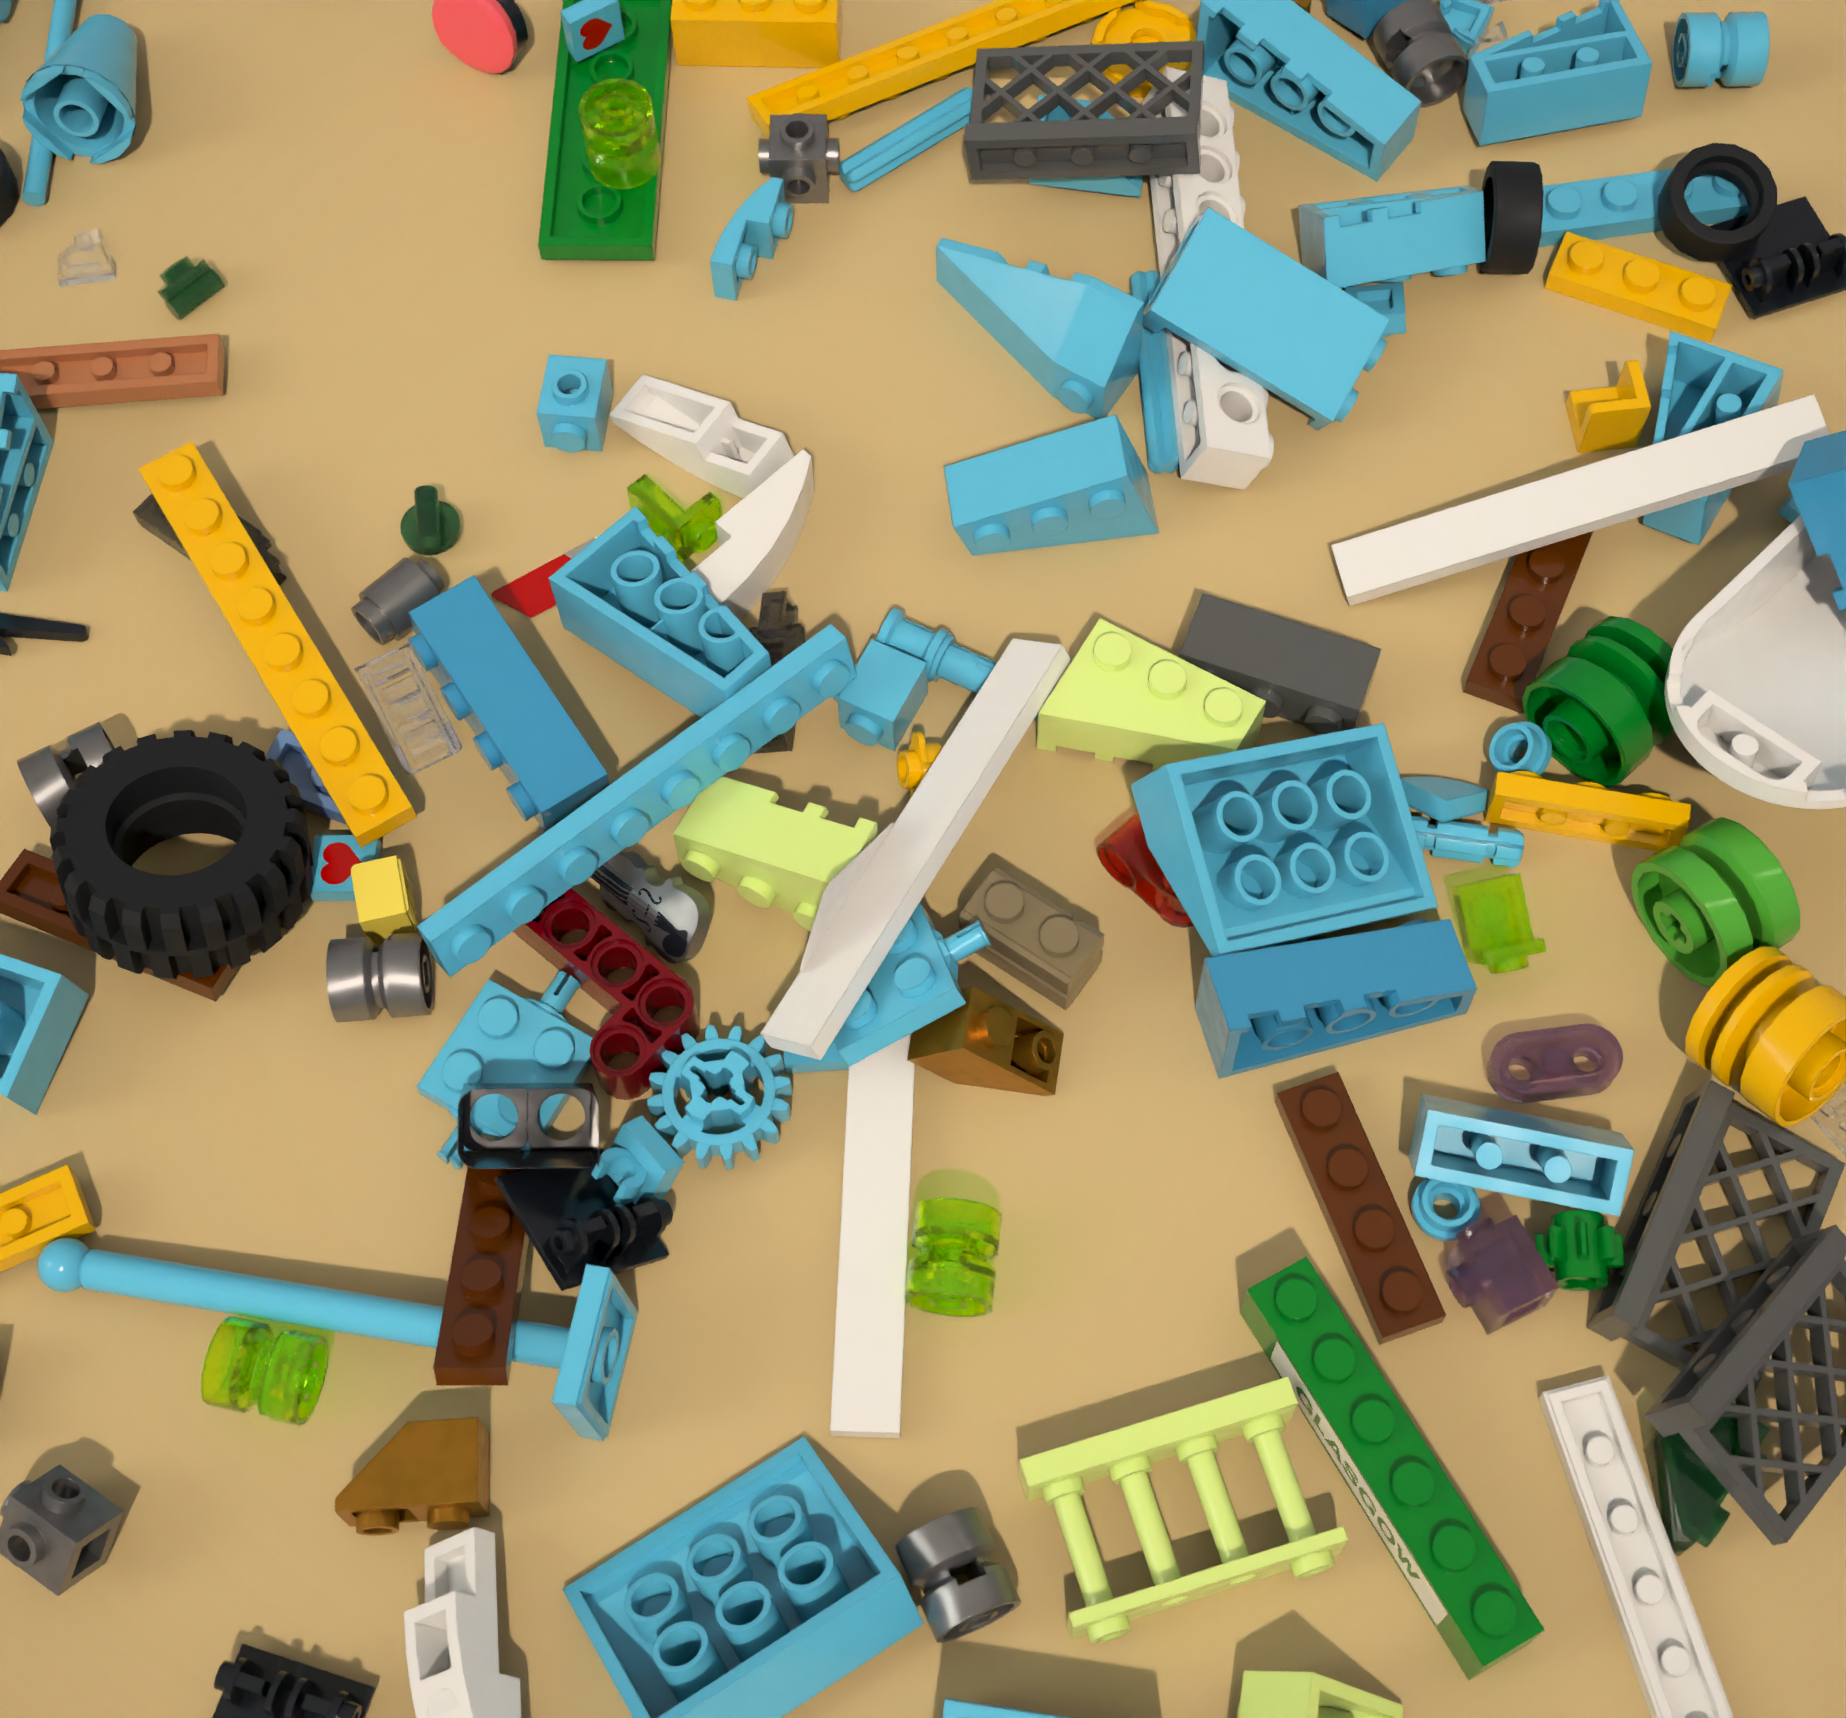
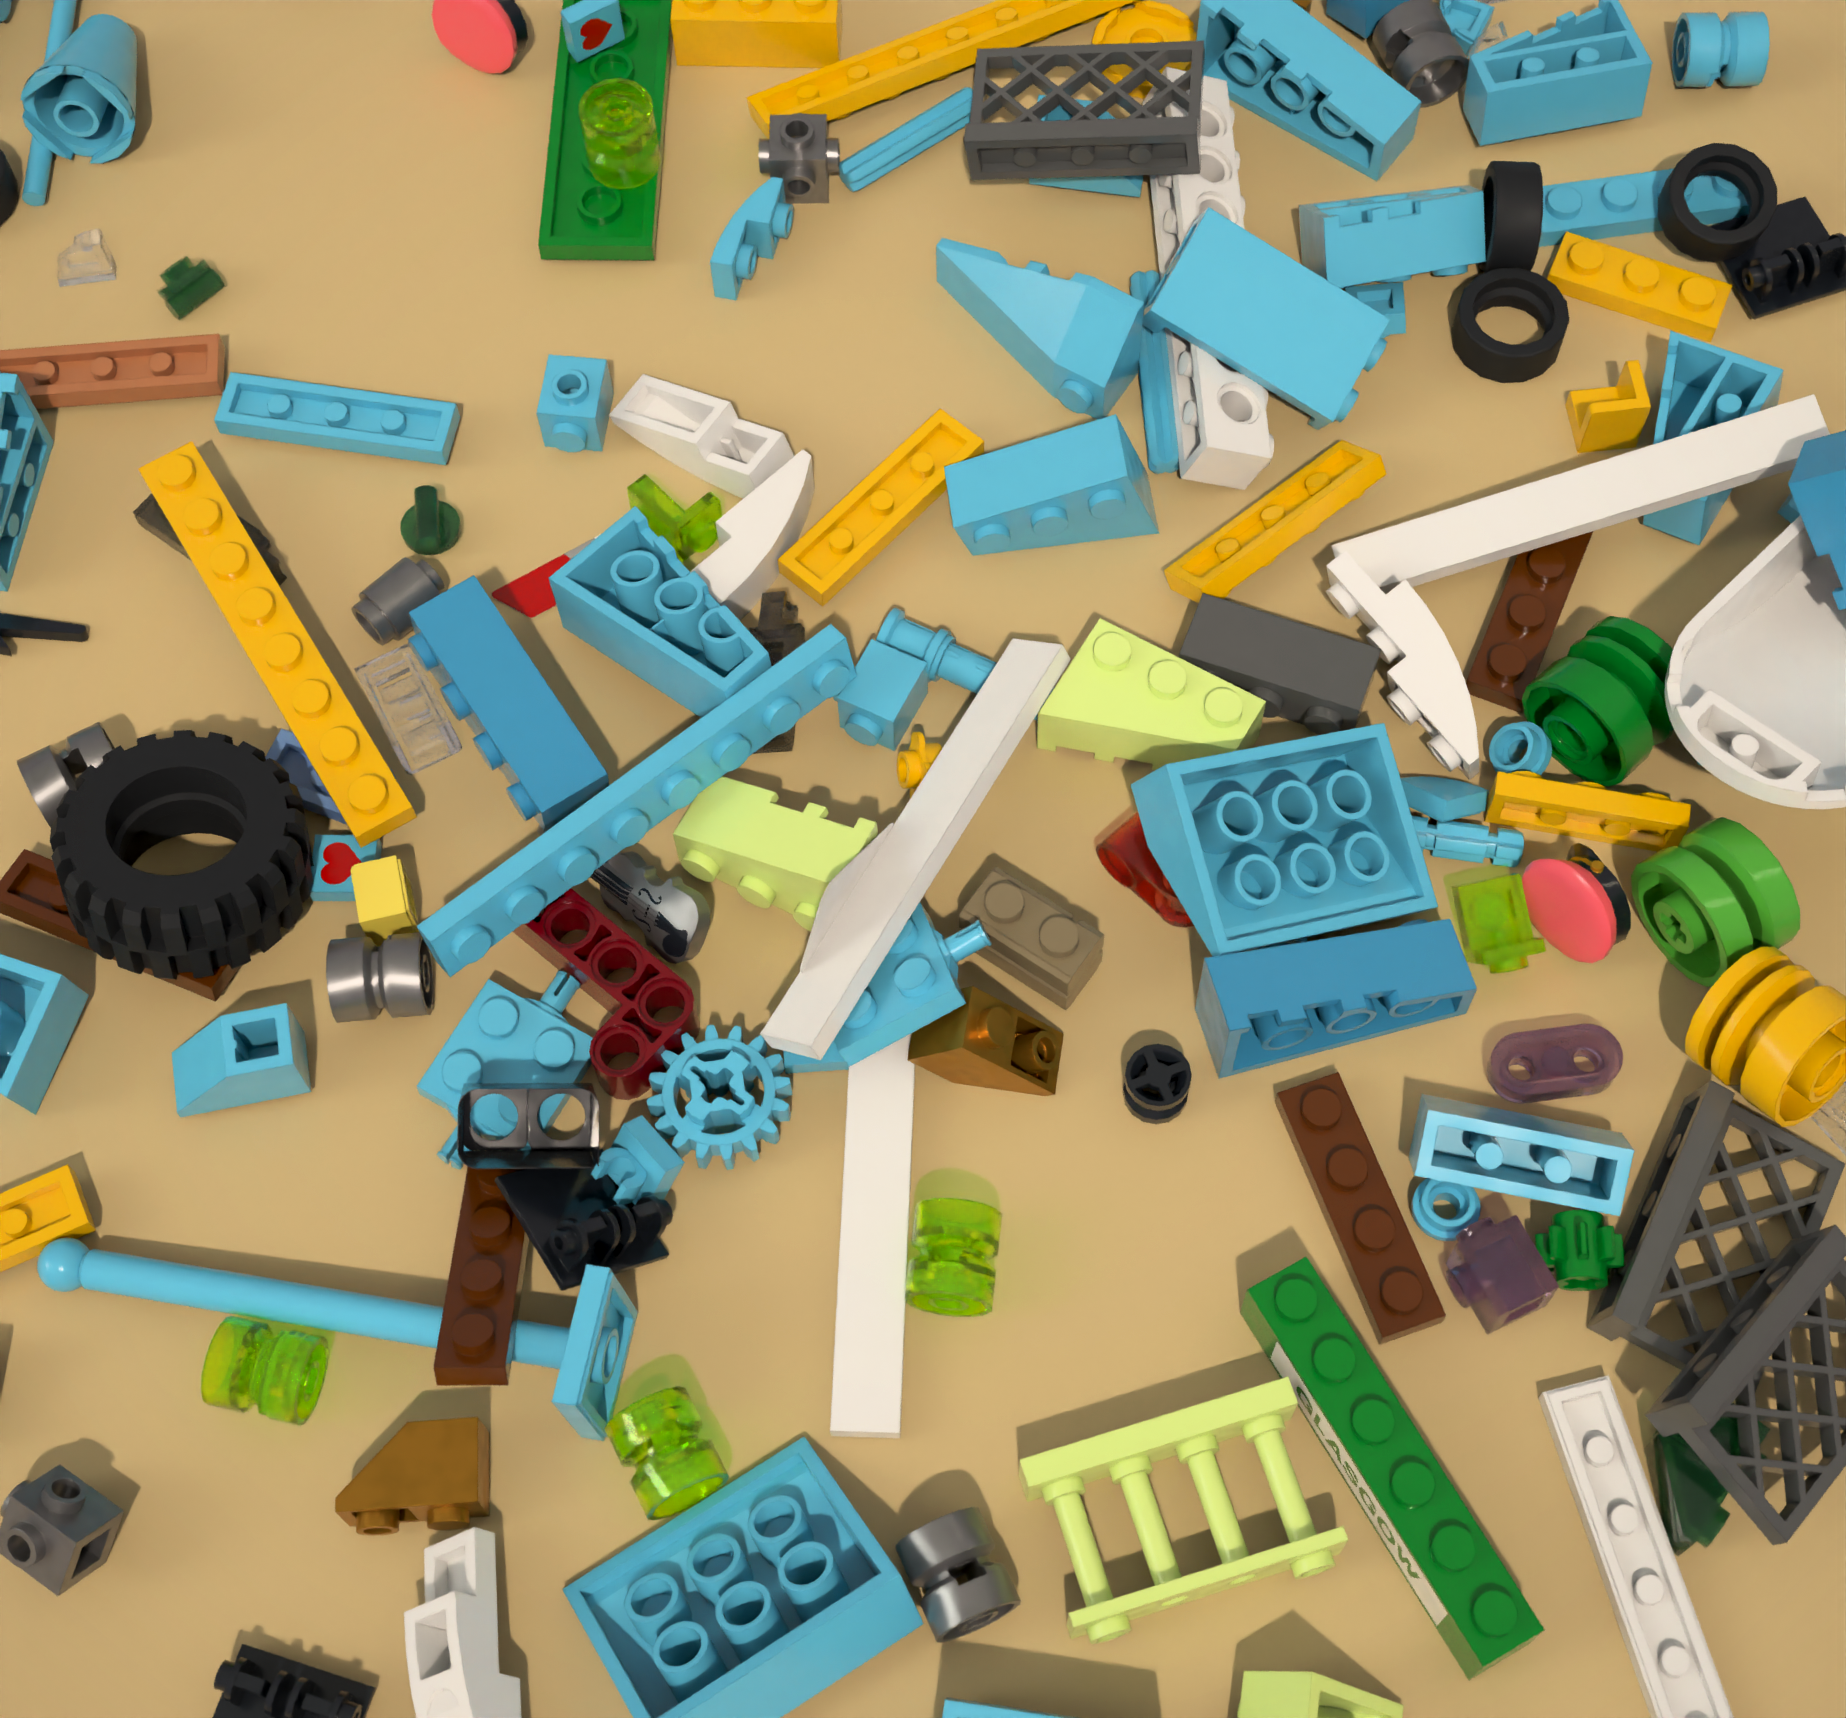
none -> medium azure slope [172,1003,311,1117]
none -> medium azure plate [214,372,460,465]
none -> clear neon green wheel [604,1386,729,1520]
none -> yellow plate [778,408,984,607]
none -> black wheel [1123,1044,1192,1124]
none -> yellow plate [1164,440,1387,603]
none -> white slope [1326,550,1479,780]
none -> black tyre [1451,268,1570,383]
none -> coral piece [1519,843,1631,963]

